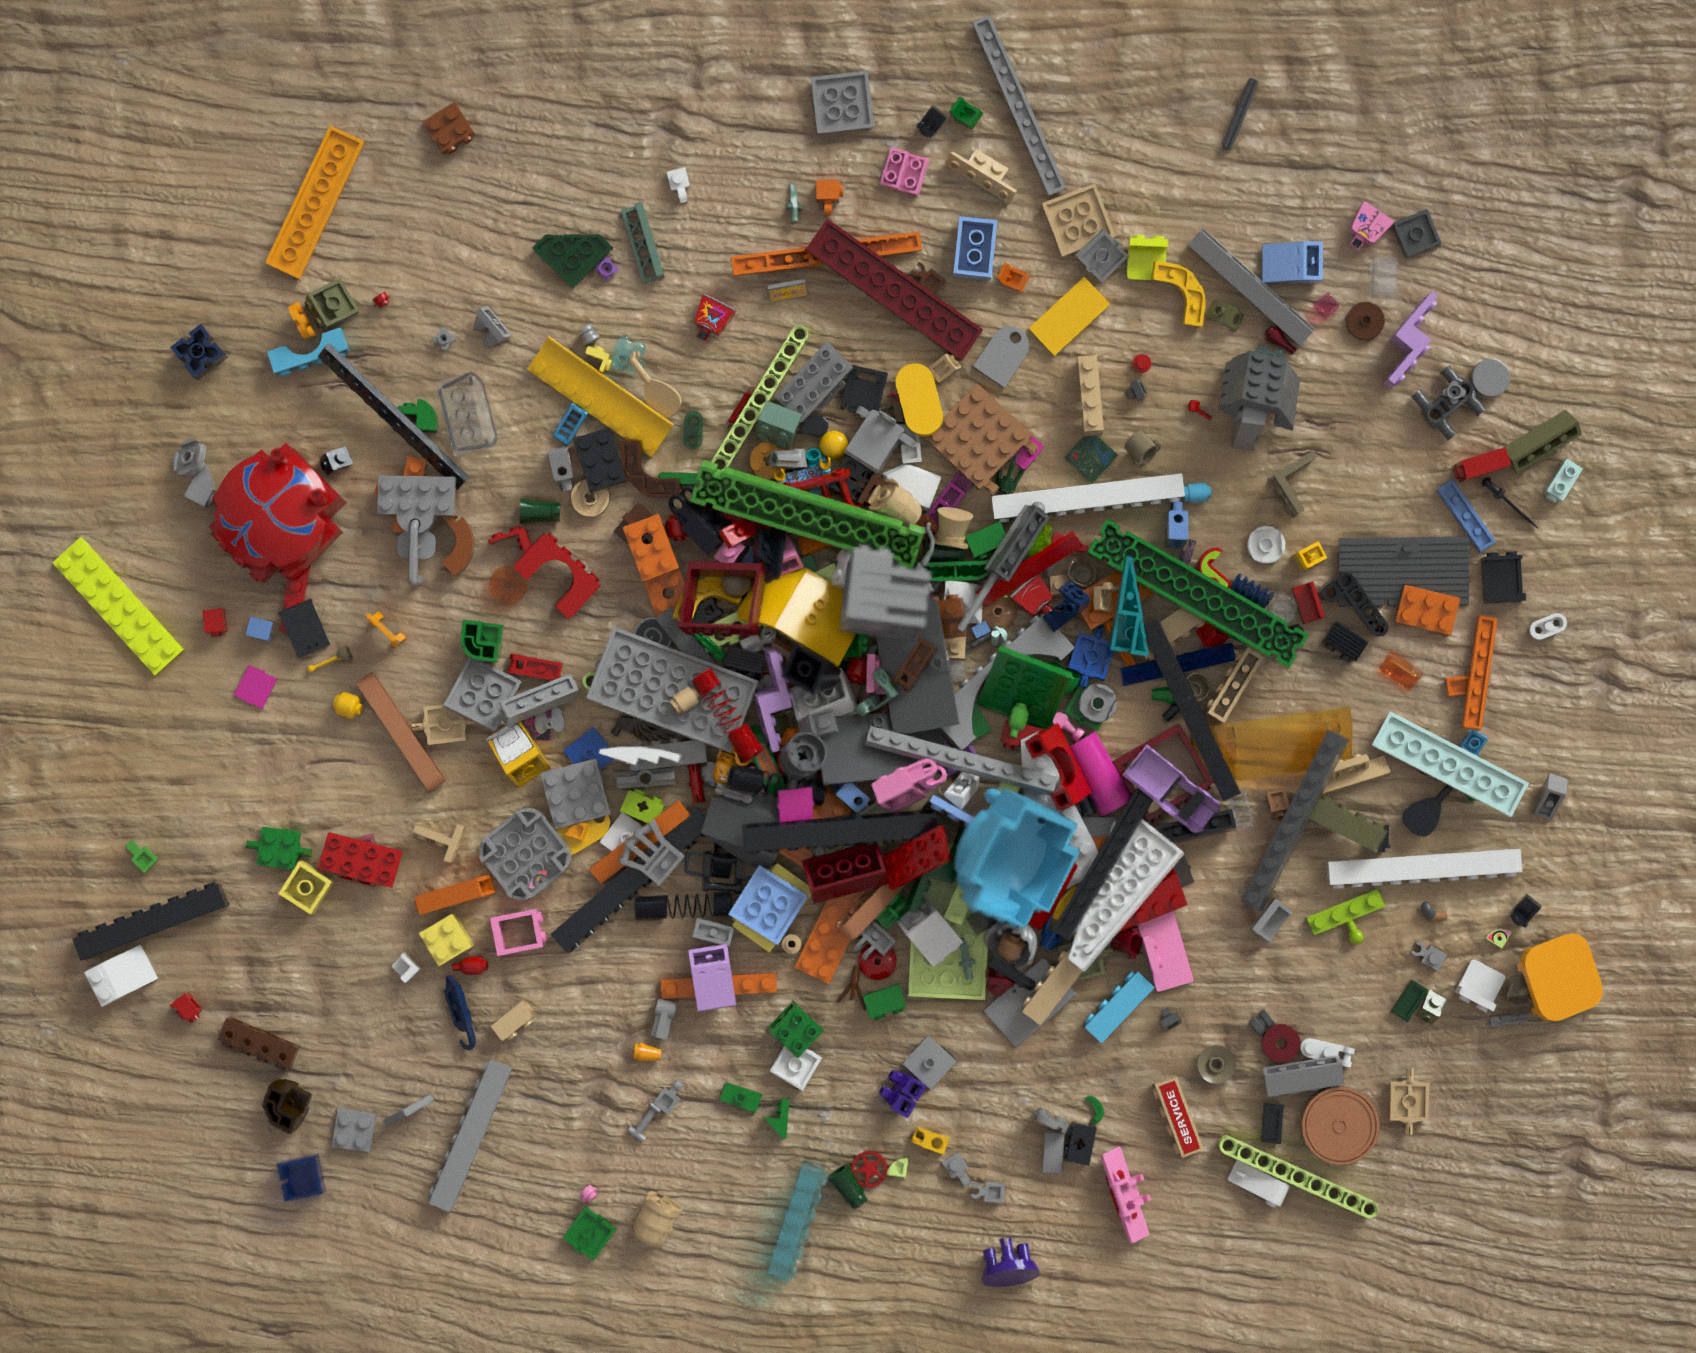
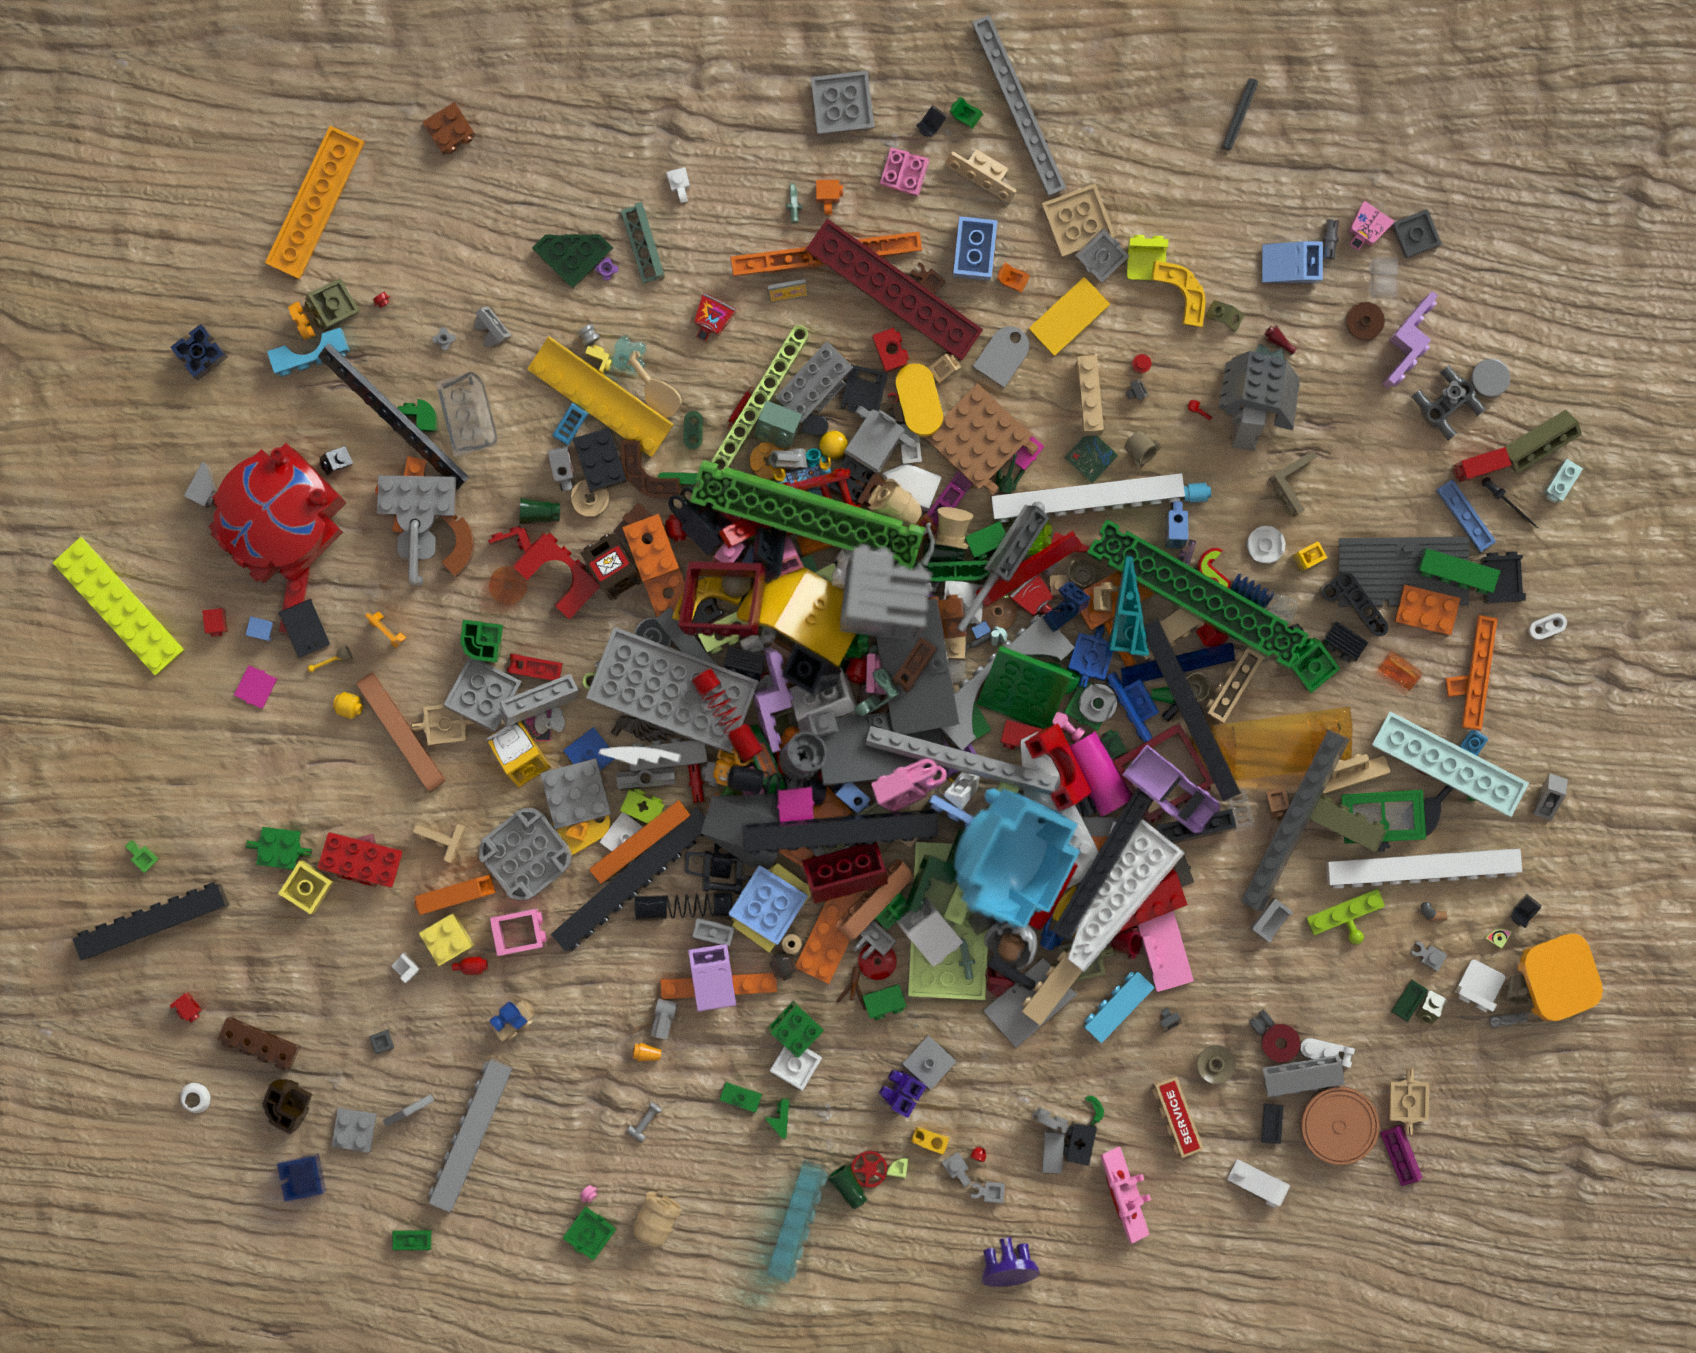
white slope [84,945,158,1006] -> none
light grey plate [173,439,207,477] -> none
dark blue plate [443,975,476,1051] -> none
clear tile [528,869,548,889] -> none
light grey plate [618,819,685,886] -> none
light grey plate [653,1079,684,1114] -> none
tan brick [670,687,700,714] -> none
green axle [693,634,726,661] -> none
light grey axle [715,783,753,804] -> none
red bracket [883,826,950,890] -> none
bright green plant [1008,703,1029,739] -> none
light grey tile [1188,228,1315,346] -> none
yellowish green beam [1217,1135,1379,1218] -> none
red panel [1292,581,1325,625] -> none
clear pink plate [1313,292,1341,319] -> none
none -> white piece [180,1083,210,1114]
none -> dark grey tile [369,1029,395,1054]
none -> green plate [392,1230,432,1250]
none -> blue piece [489,1001,528,1032]
none -> dark brown container [580,533,642,600]
none -> clear smoke head [769,951,797,981]
none -> red brick [872,328,909,373]
none -> red hinge [970,1147,986,1163]
none -> dark green bracket [1100,729,1127,759]
none -> blue bracket [1107,671,1159,743]
none -> green plate [1290,637,1340,693]
none -> flat silver pin [1323,219,1339,259]
none -> green door [1341,790,1426,844]
none -> magenta slope [1380,1124,1422,1186]
none -> green brick [1417,548,1500,595]

